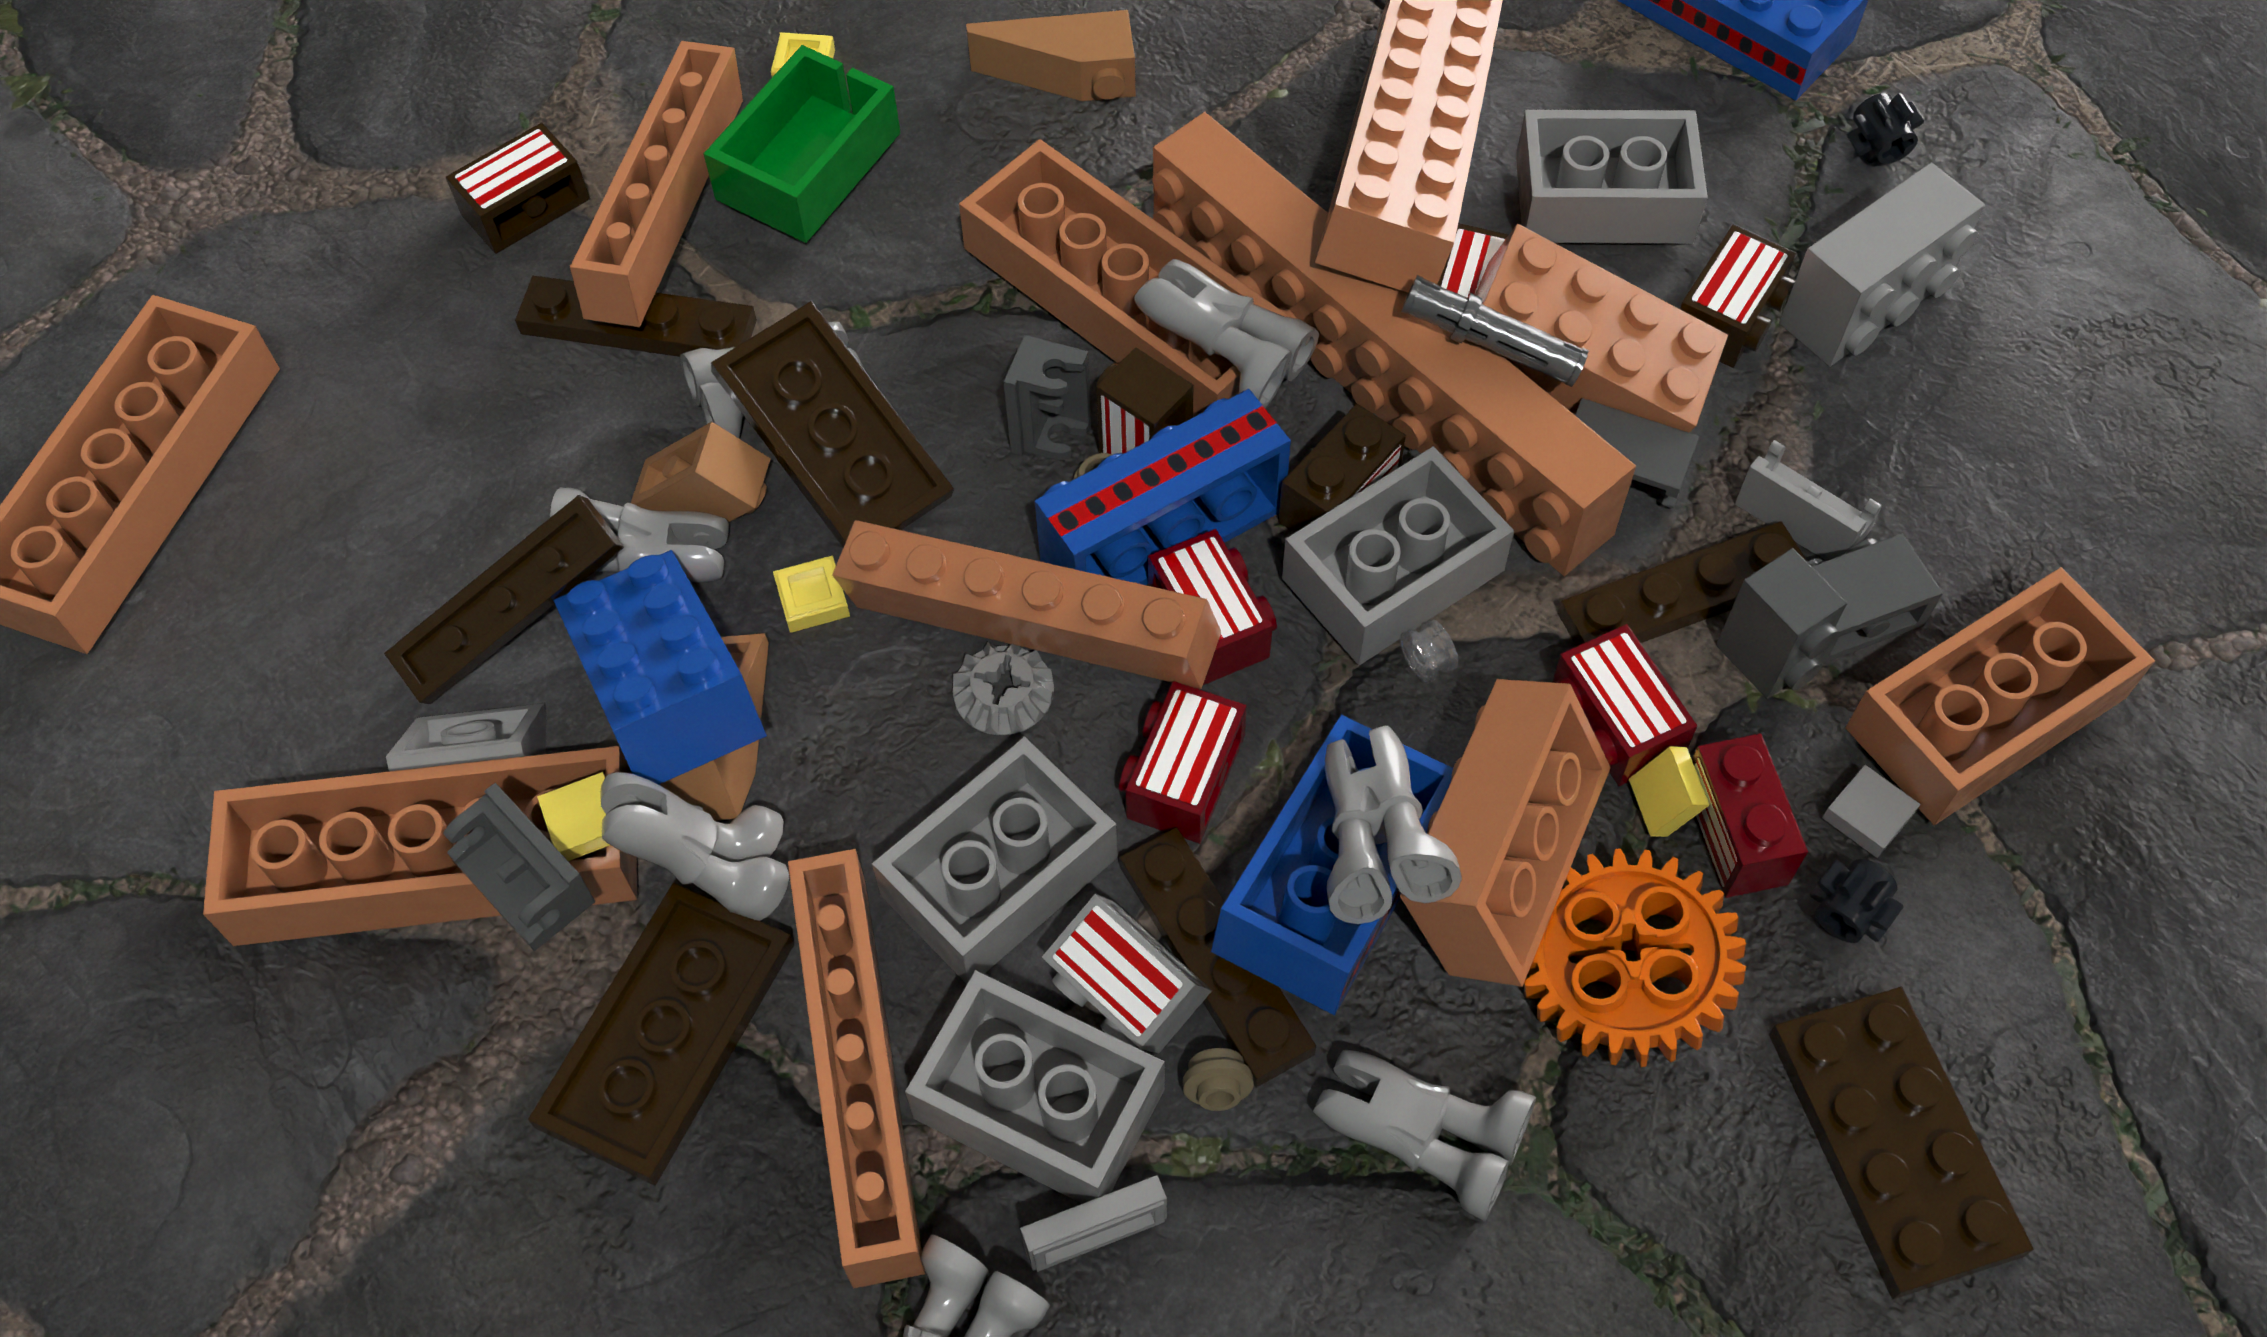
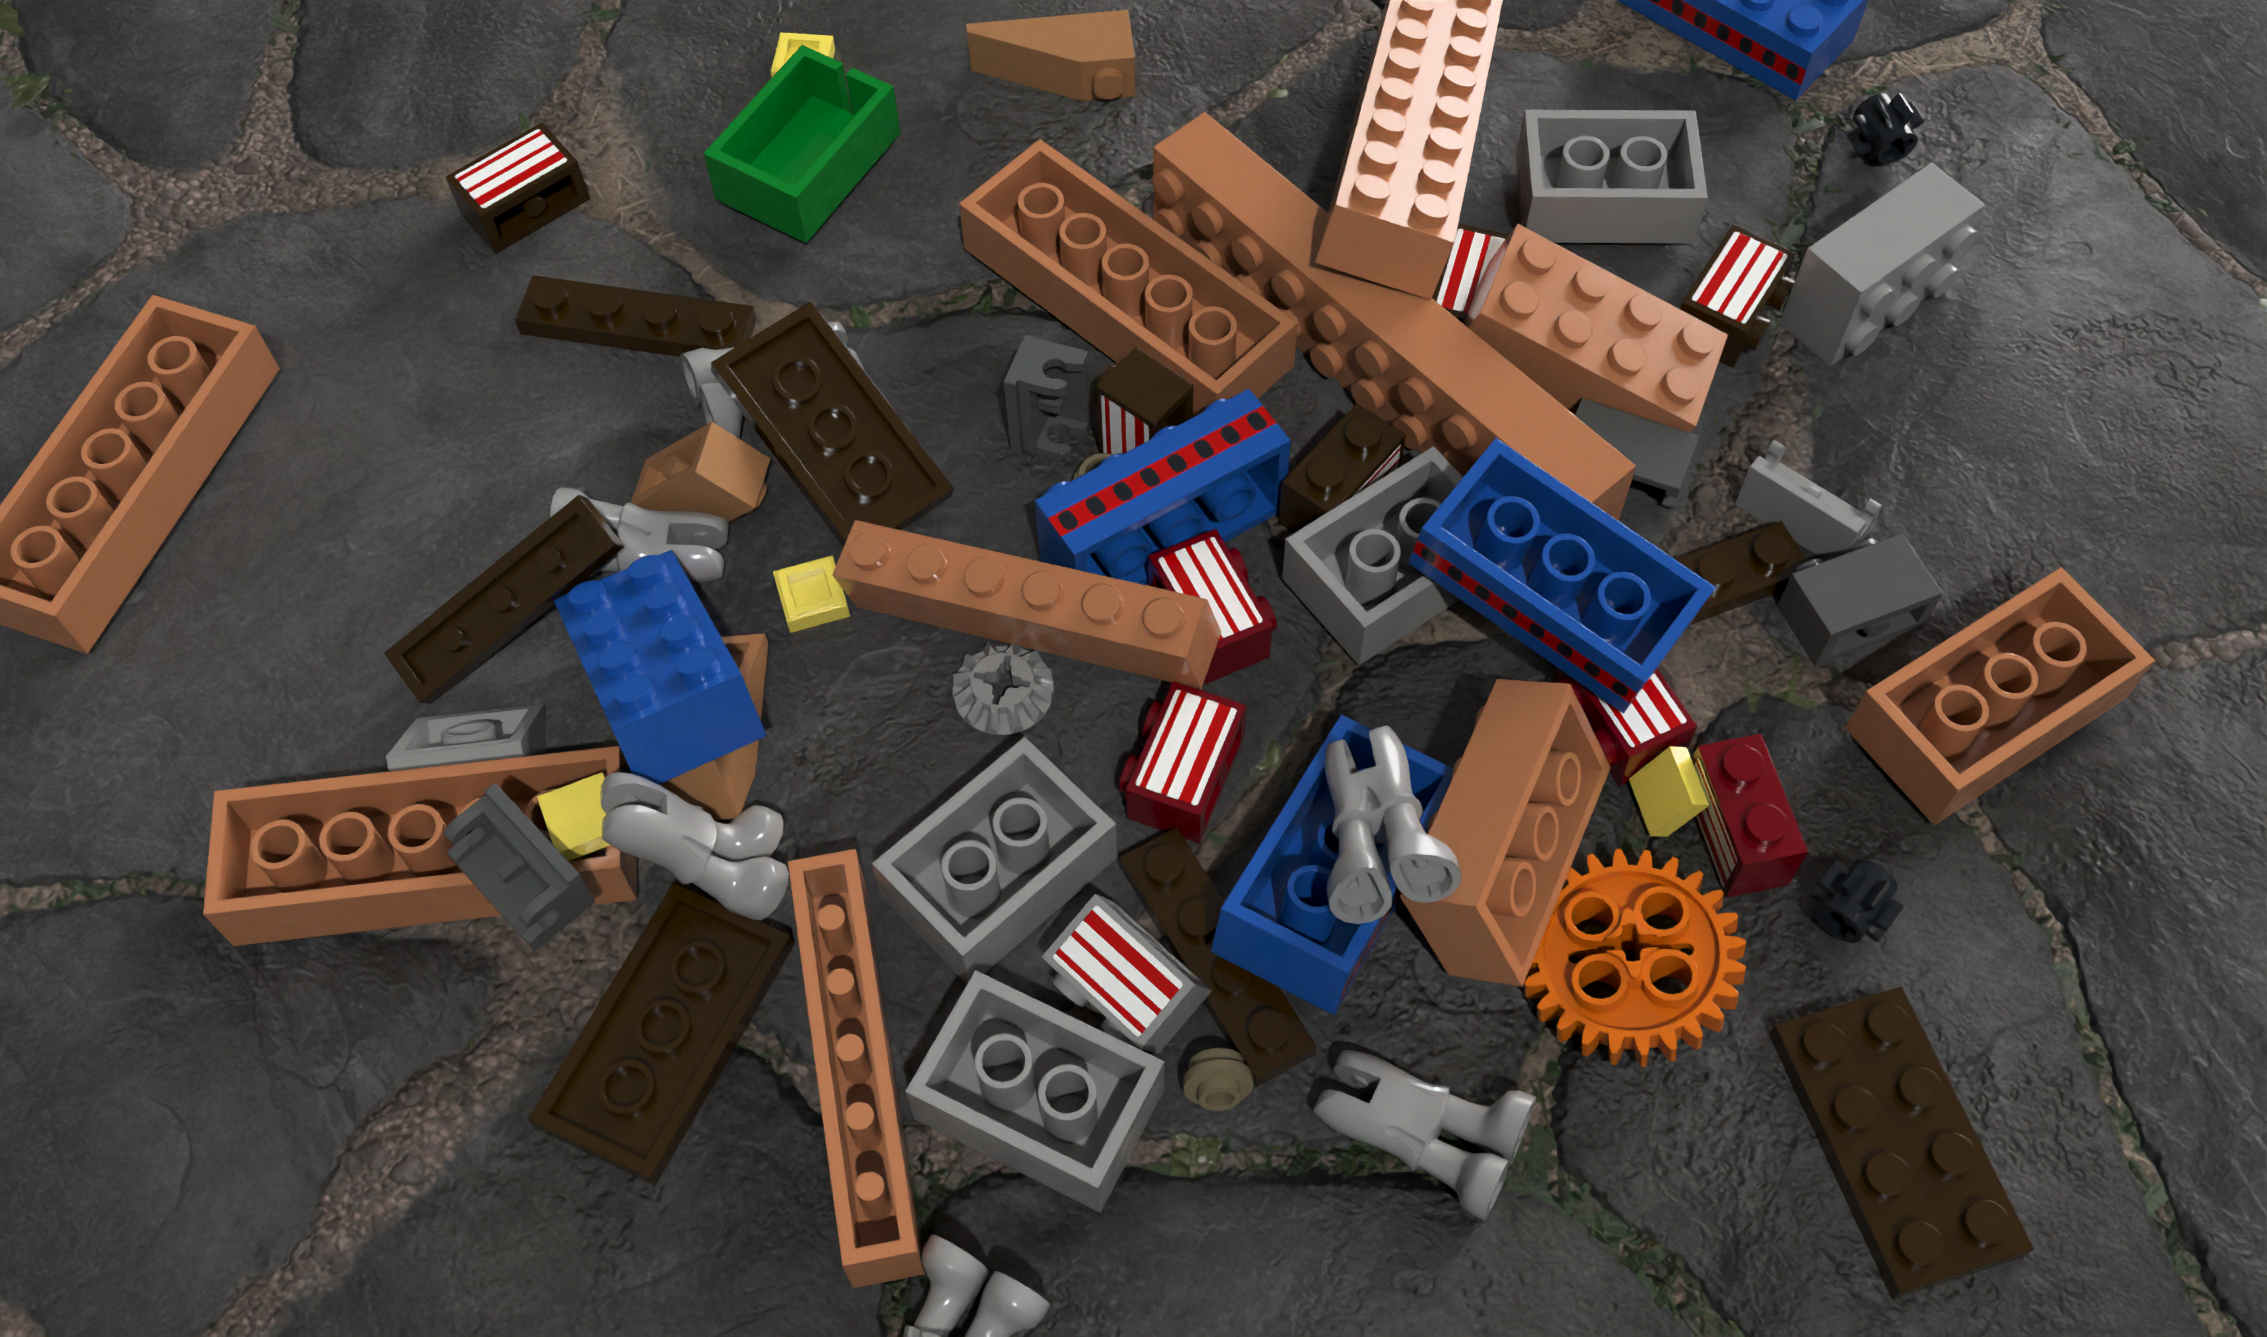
nougat brick [570,41,743,327] -> none
light grey tile [1020,1175,1167,1272] -> none
light grey piece [1134,259,1319,408] -> none
clear bush [1400,618,1459,683] -> none
dark grey pin [1401,275,1589,387] -> none
dark grey brick [1716,548,1847,699] -> none
light grey tile [1822,765,1921,858] -> none
none -> blue brick [1408,438,1716,714]

